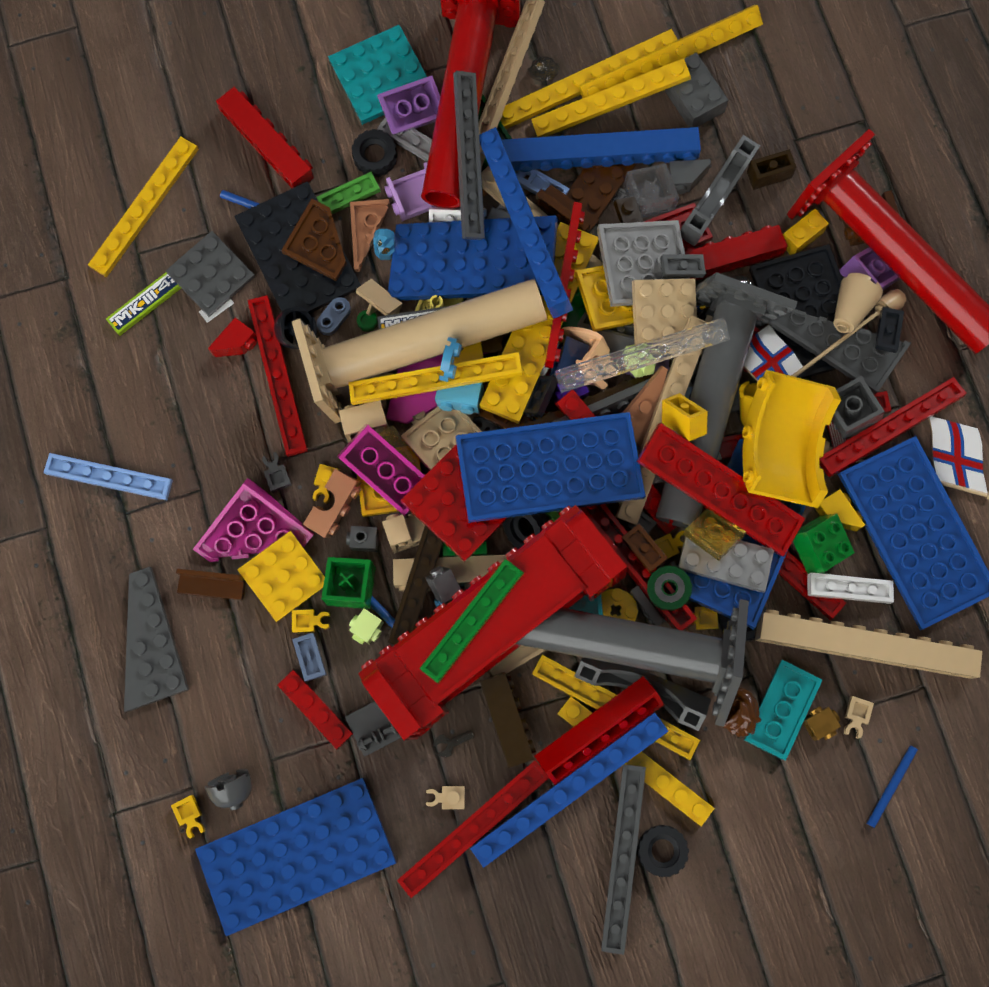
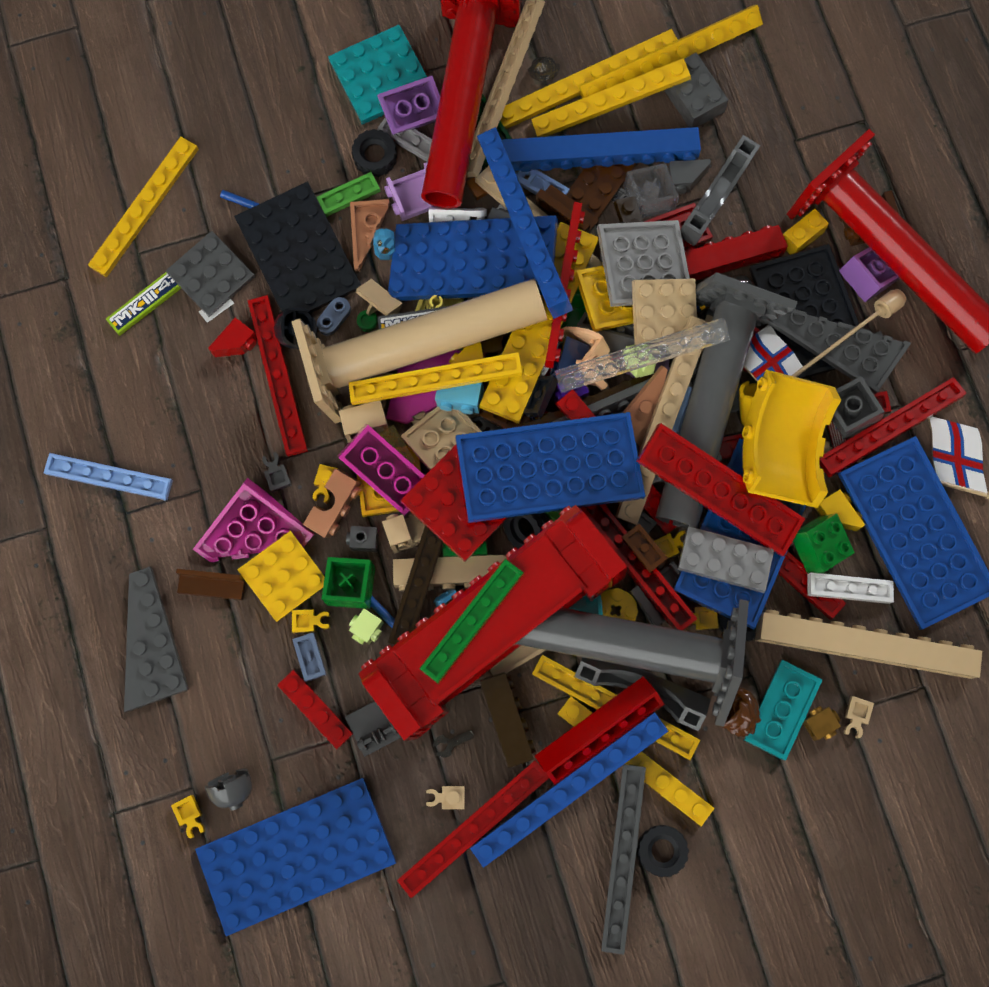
red brick [216,87,314,188] -> none
reddish brown plate [281,199,347,281] -> none
flat silver brick [425,566,461,603] -> none
dark azure plate [439,337,462,382] -> none
dark grey plate [453,71,485,240] -> none
dark green tile [647,566,692,611] -> none
dark grey plate [660,254,706,278] -> none
yellow brick [662,393,708,441] -> none
clear yellow plate [683,509,746,561] -> none
dark brown brick [747,149,797,190] -> none
tan cone [833,273,883,333] -> none
blue bar [866,746,918,828] -> none
black plate [875,307,904,353] -> none

